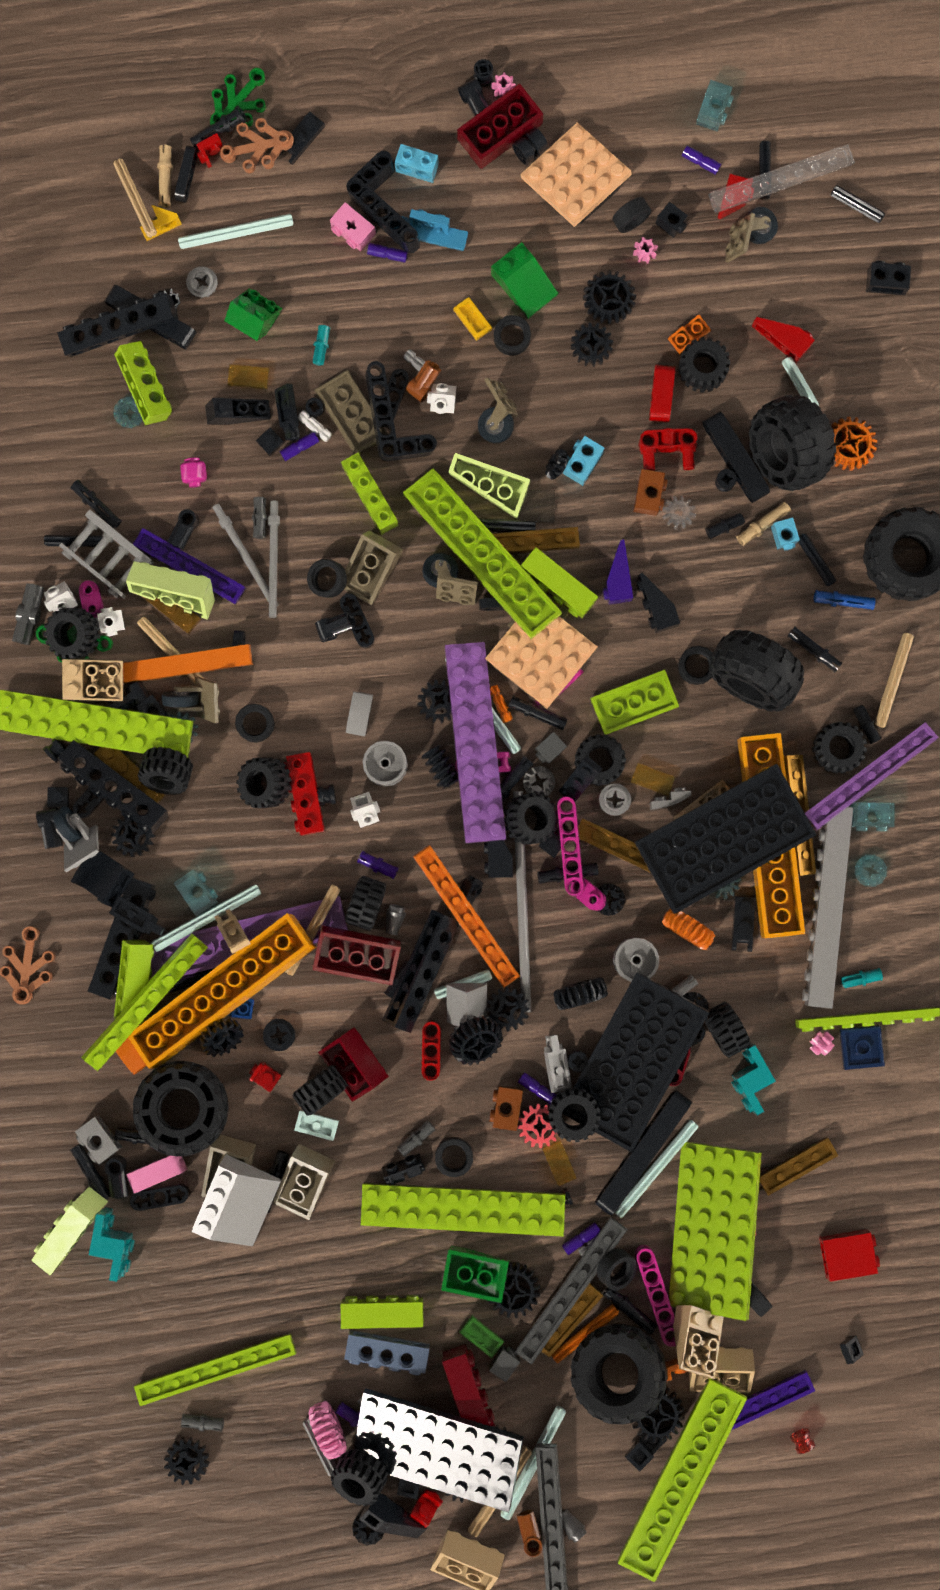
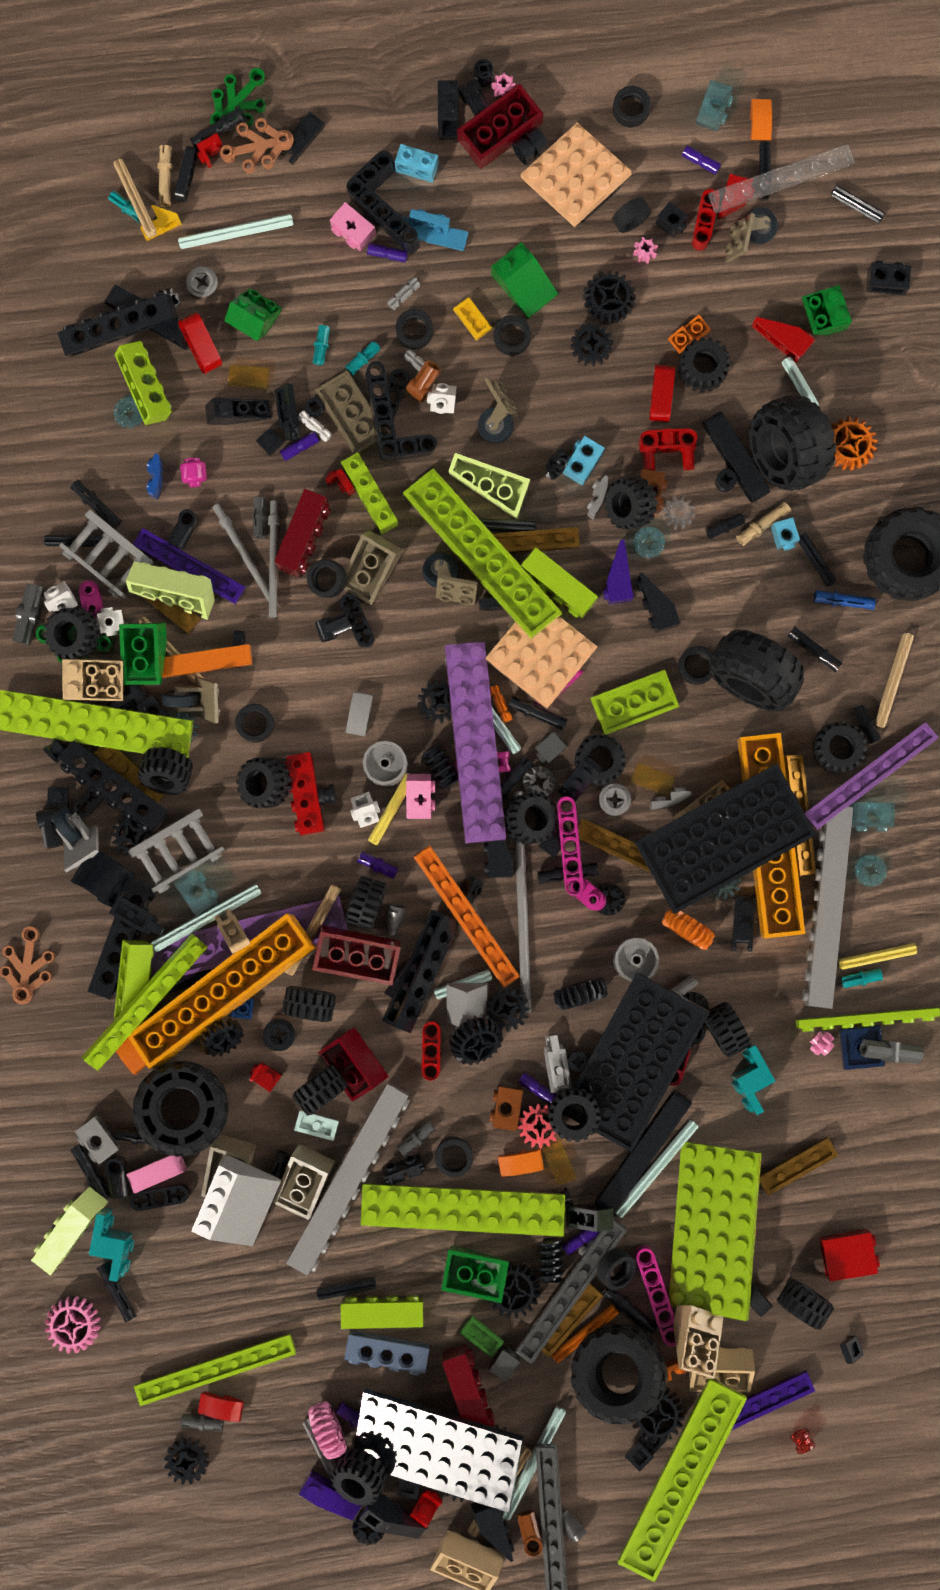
none -> bright pink gear [45,1296,101,1353]
none -> black pin [96,1262,137,1322]
none -> teal axle [108,191,140,223]
none -> green slope [119,622,167,685]
none -> light grey fence [128,809,224,894]
none -> blue slope [146,453,163,500]
none -> red beam [178,312,222,374]
none -> red slope [198,1391,244,1422]
none -> dark red brick [274,488,331,578]
none -> black tyre [282,986,336,1022]
none -> light grey brick [286,1082,410,1276]
none -> dark purple slope [299,1469,362,1521]
none -> black axle [316,1277,377,1300]
none -> red bracket [325,468,355,496]
none -> teal axle [345,341,381,375]
none -> light yellow axle [368,773,409,845]
none -> light grey axle [387,277,420,310]
none -> black tyre [396,309,433,350]
none -> bright pink brick [406,774,435,819]
none -> black panel [438,80,458,140]
none -> black slope [470,1502,515,1562]
none -> orange slope [498,1149,544,1177]
none -> black piece [537,1237,564,1283]
none -> black brick [566,1203,613,1232]
none -> light grey slope [587,475,608,520]
none -> black tyre [604,477,658,530]
none -> black tyre [613,85,651,128]
none -> clear light blue gear [633,527,665,559]
none -> red beam [692,189,719,251]
none -> orange slope [750,99,772,141]
none -> black tyre [777,1278,834,1330]
none -> green slope [801,285,852,335]
none -> light yellow axle [838,943,917,970]
none -> dark grey piece [860,1039,924,1064]

